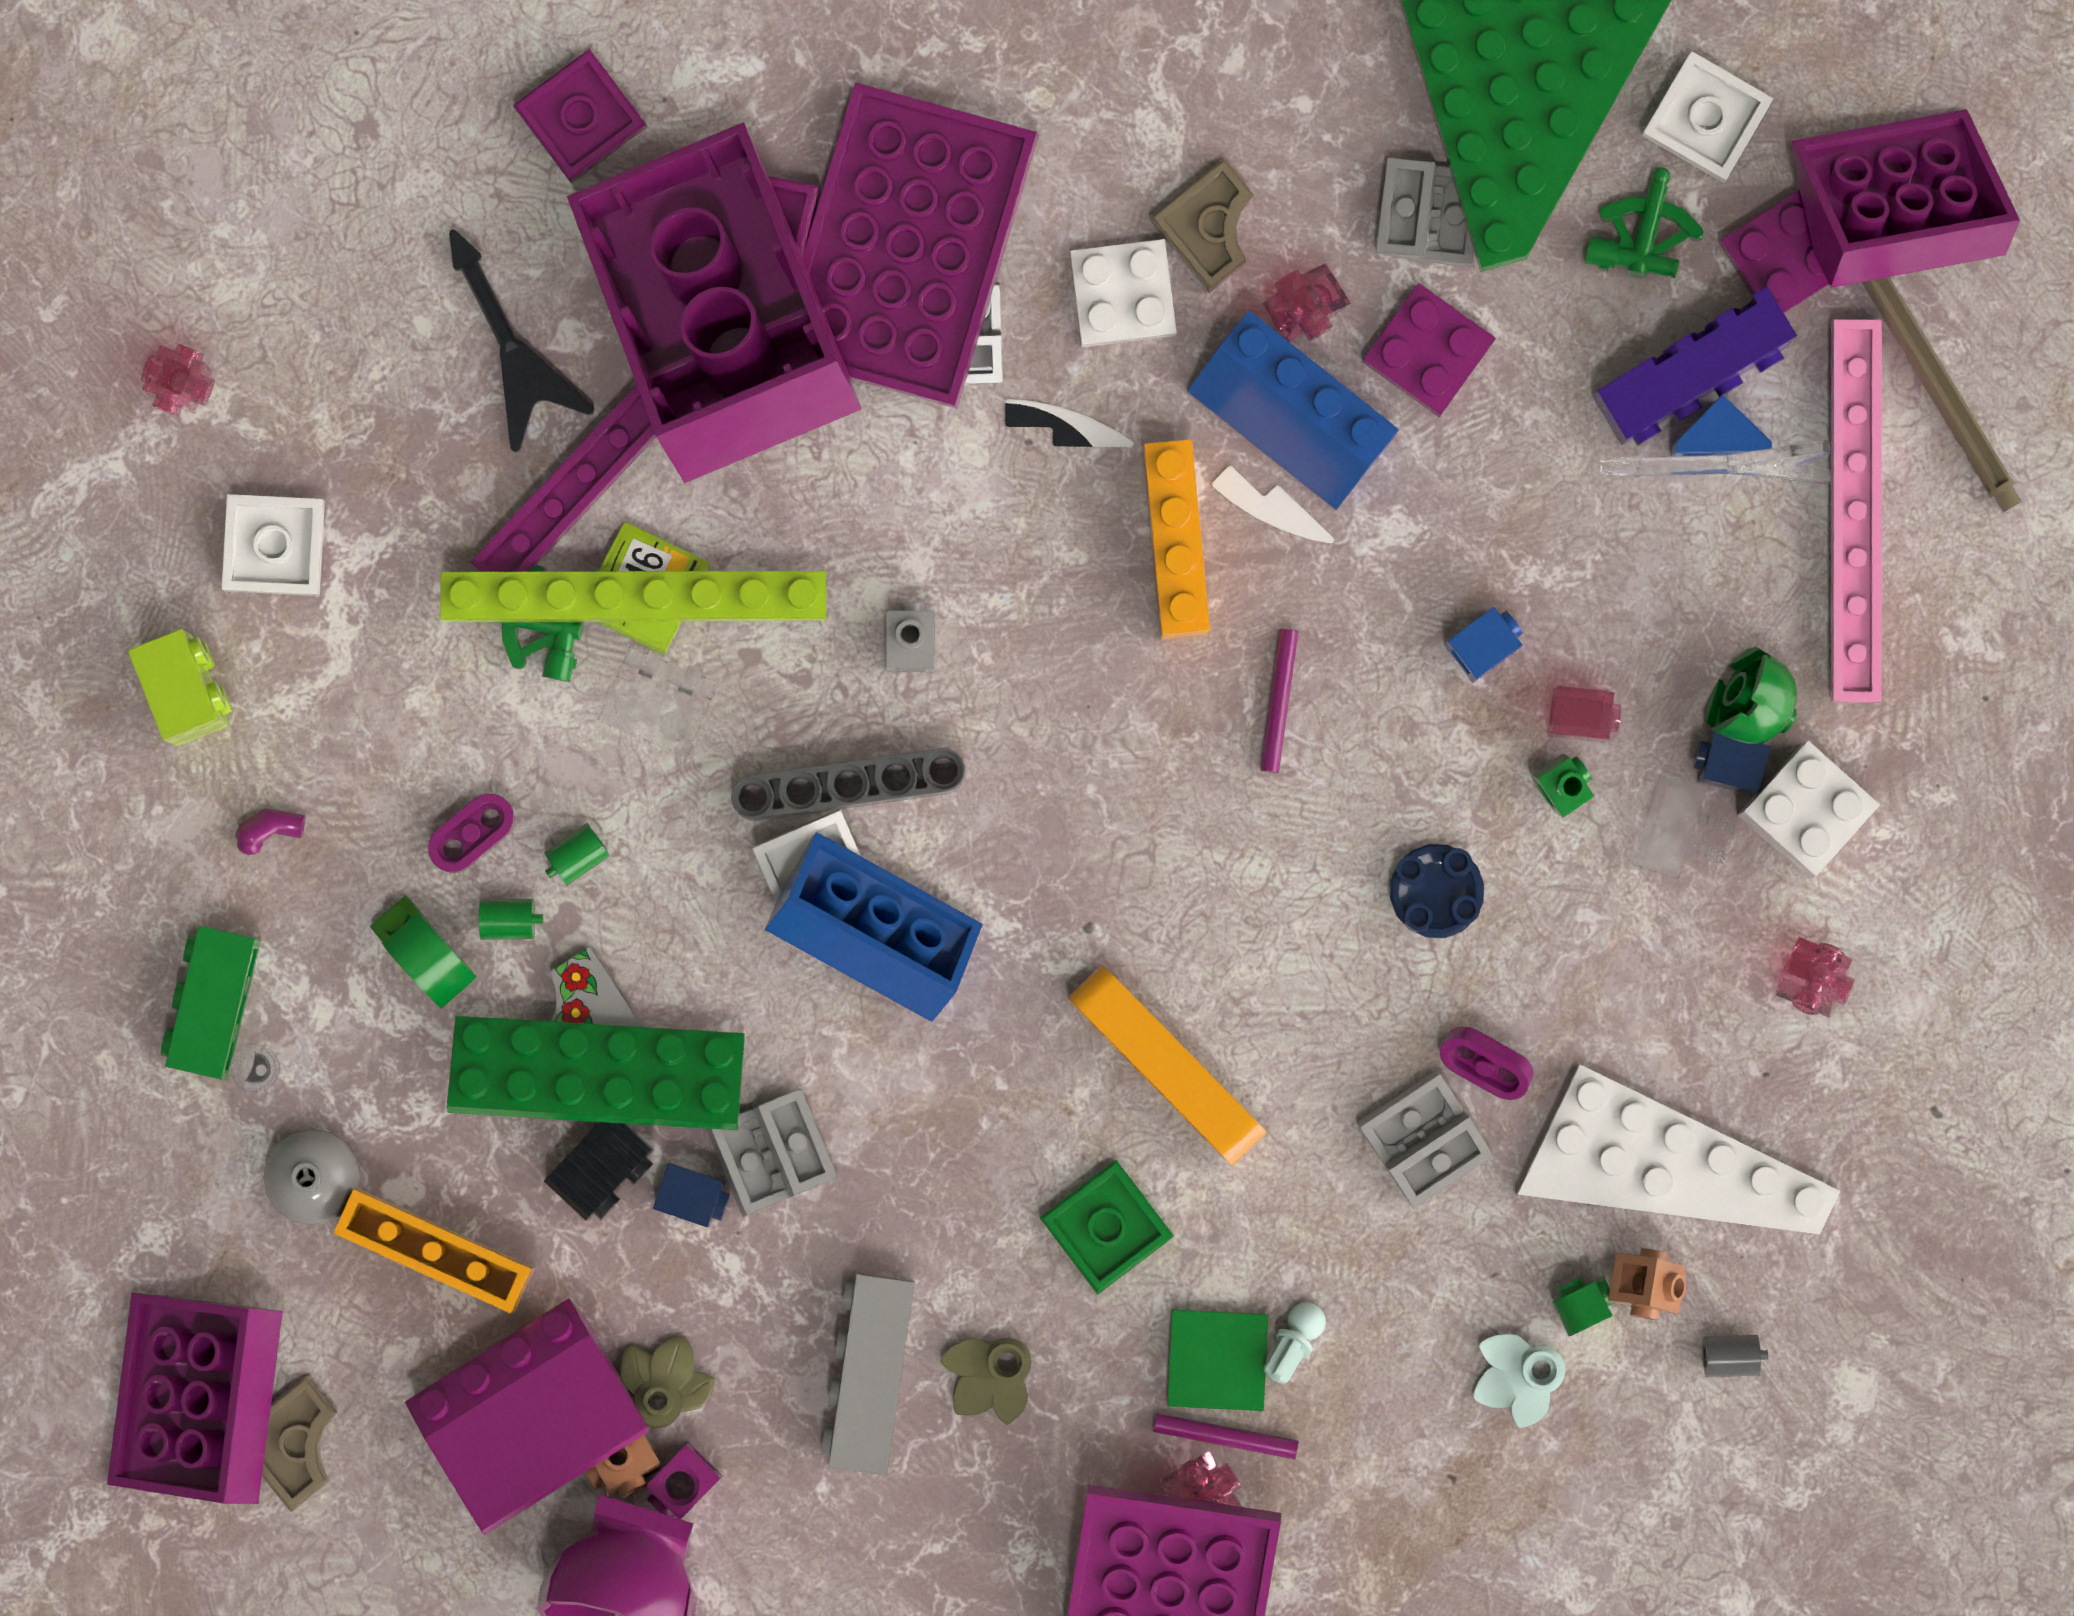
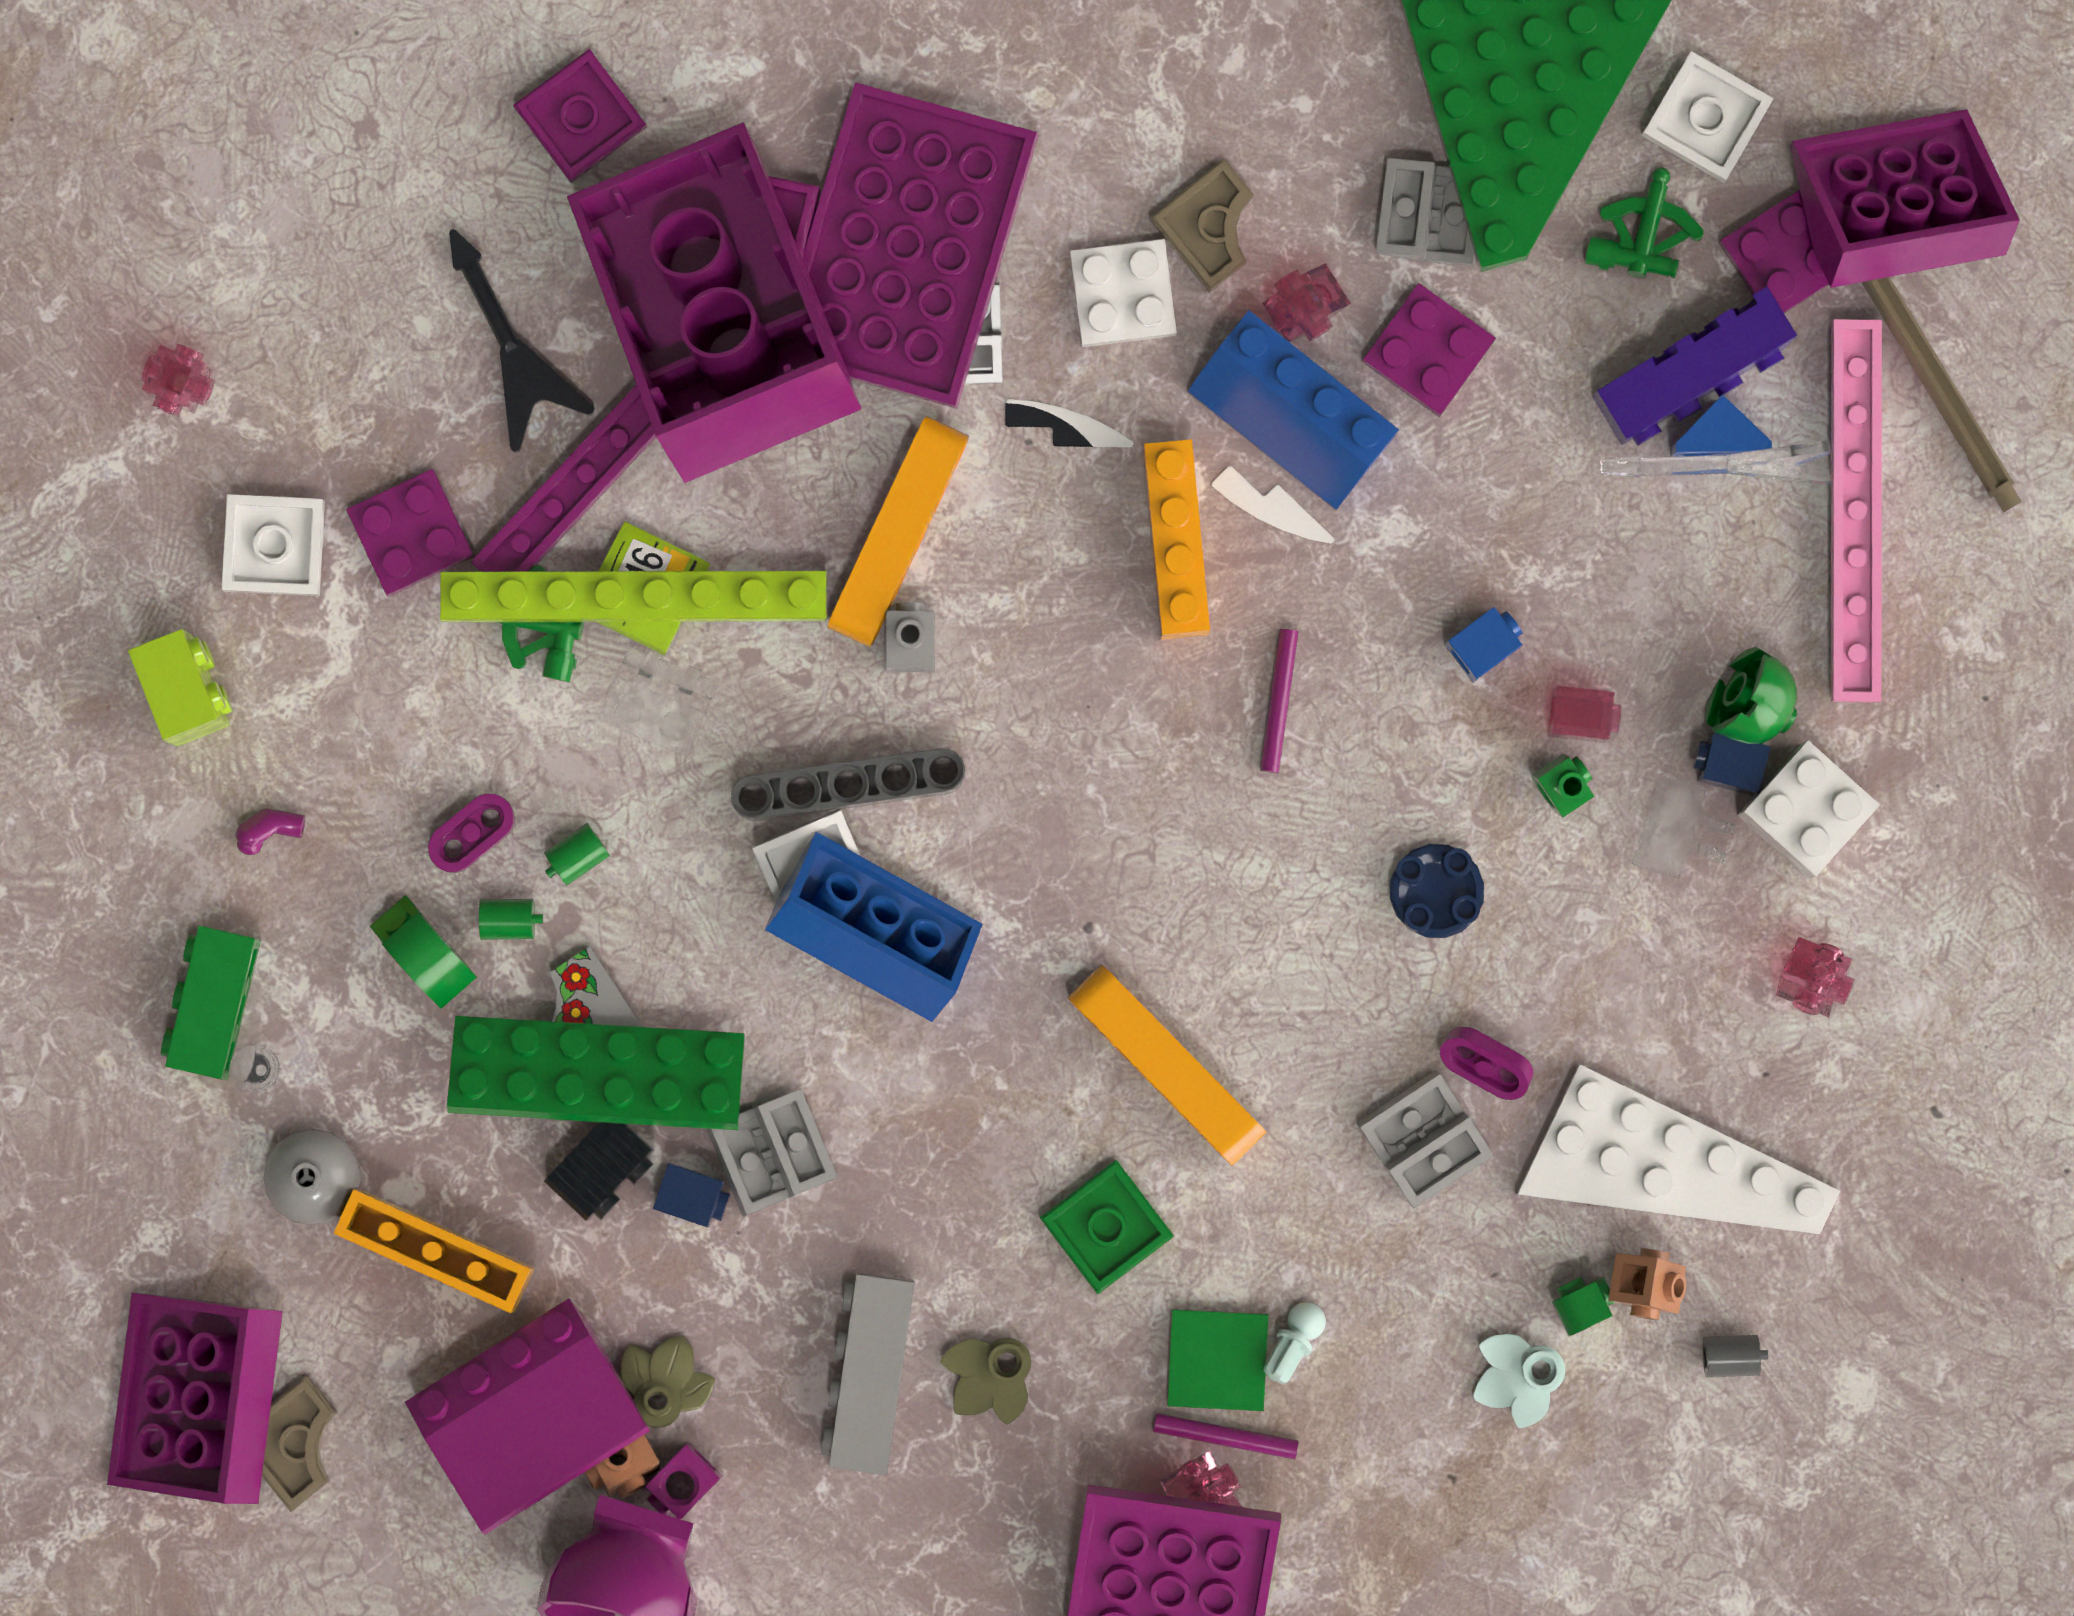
none -> magenta plate [346,469,475,597]
none -> light orange beam [827,416,969,648]

